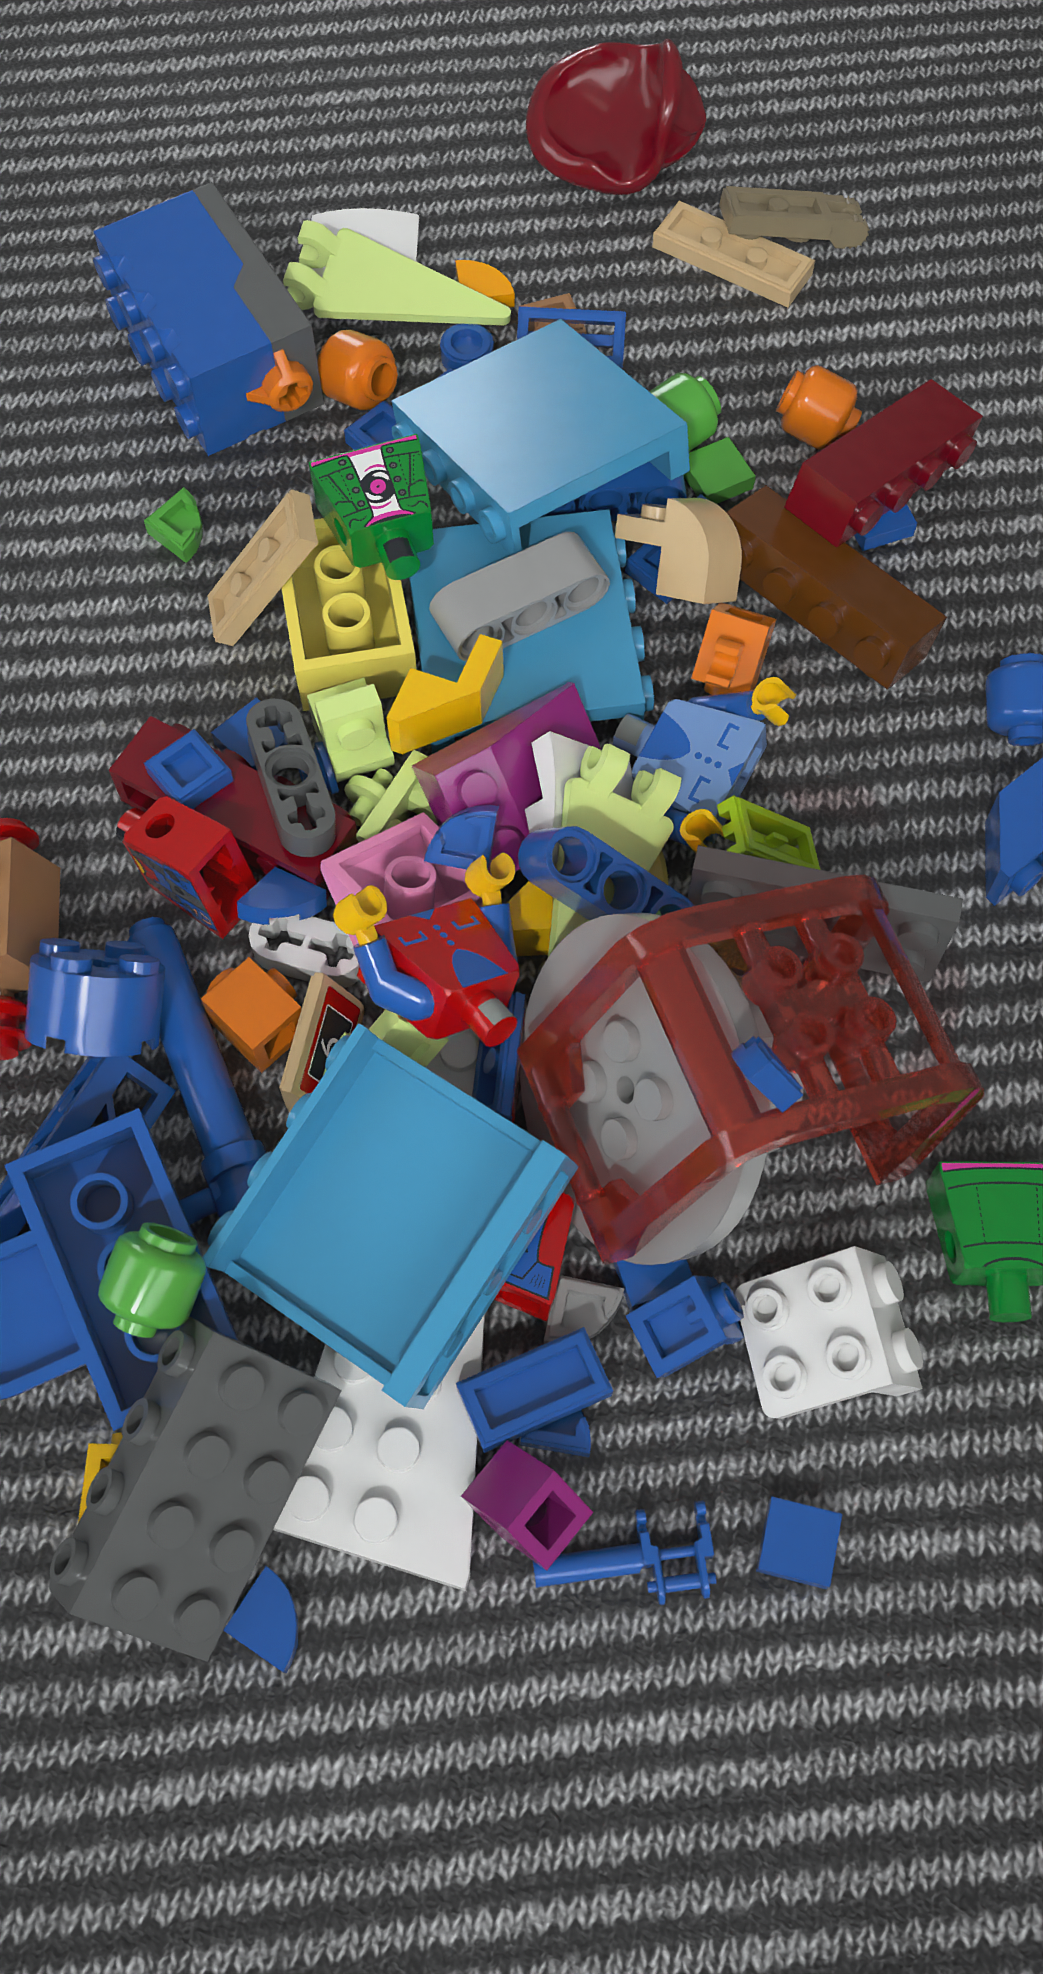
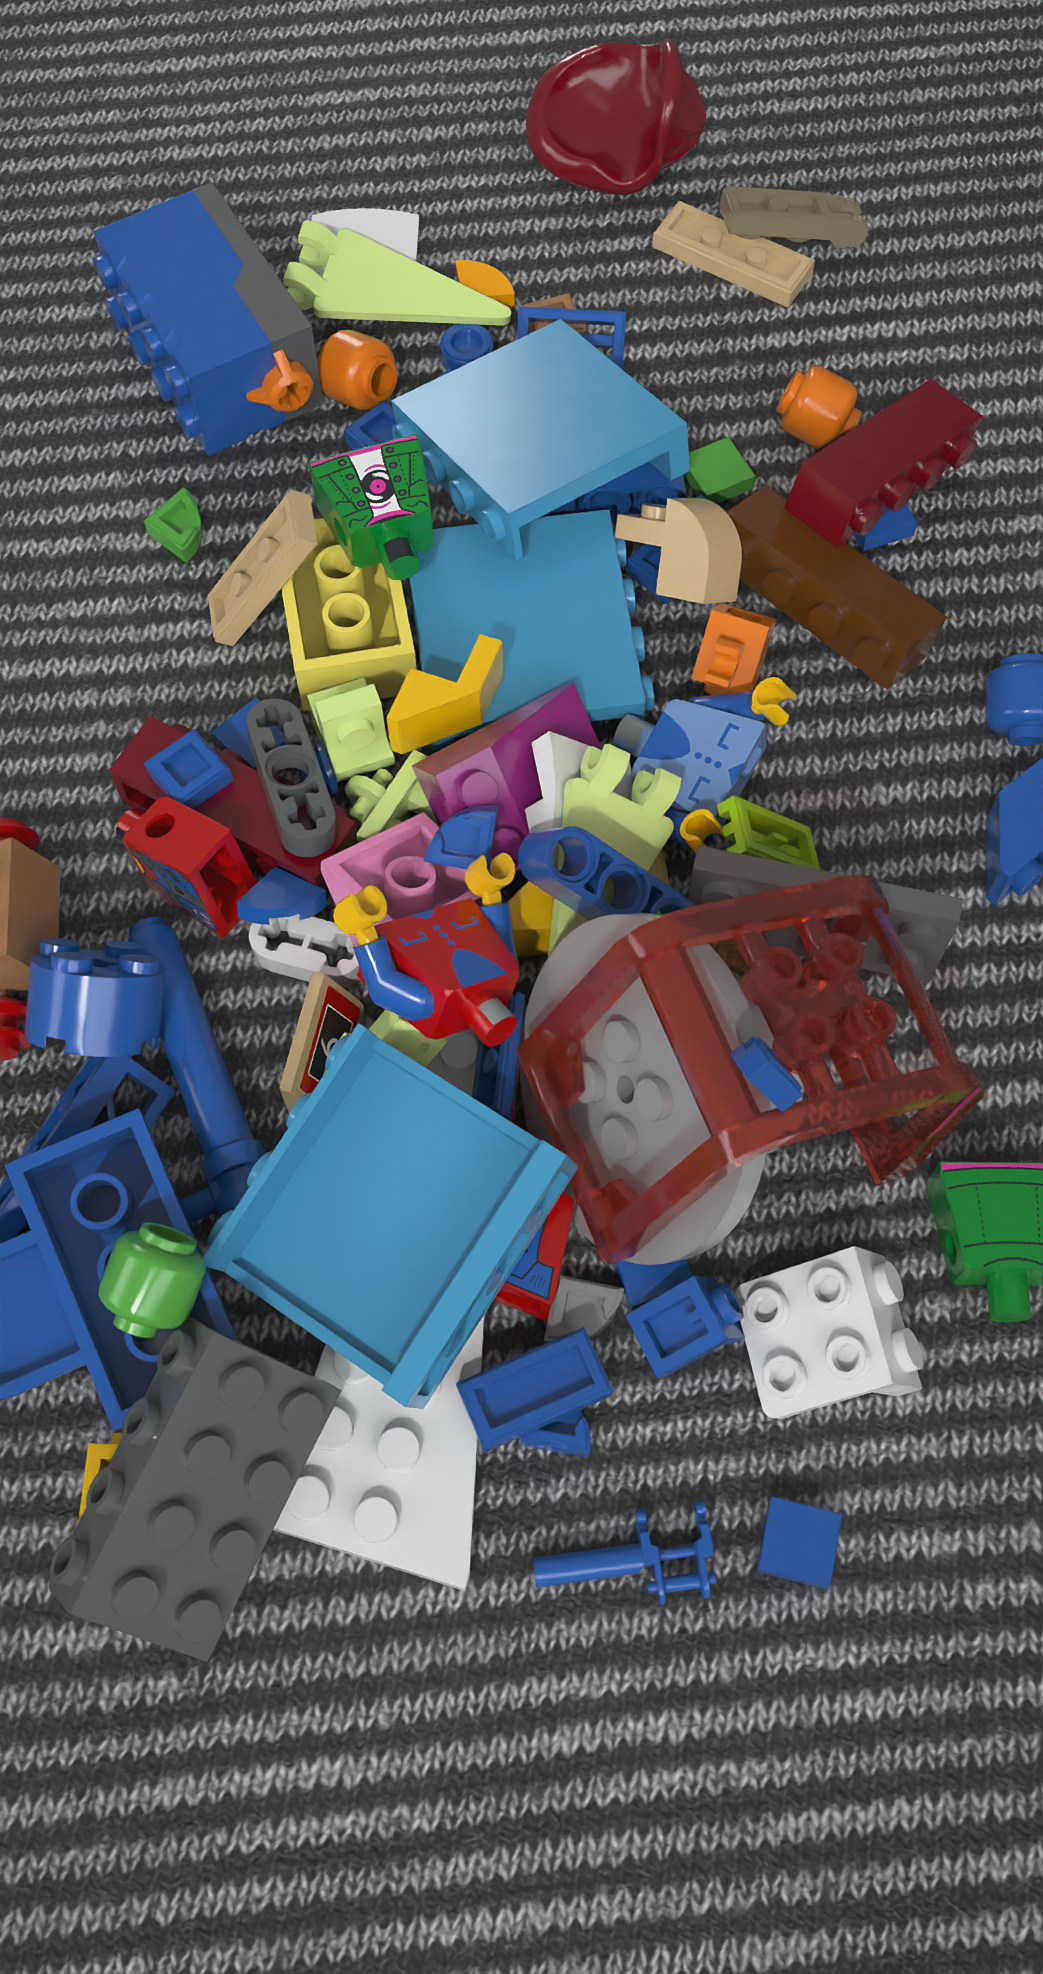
orange brick [201,957,302,1073] -> none
blue tile [223,1566,298,1673] -> none
light grey beam [429,532,610,661] -> none
magenta brick [461,1440,593,1571] -> none
bright green head [649,372,721,452] -> none

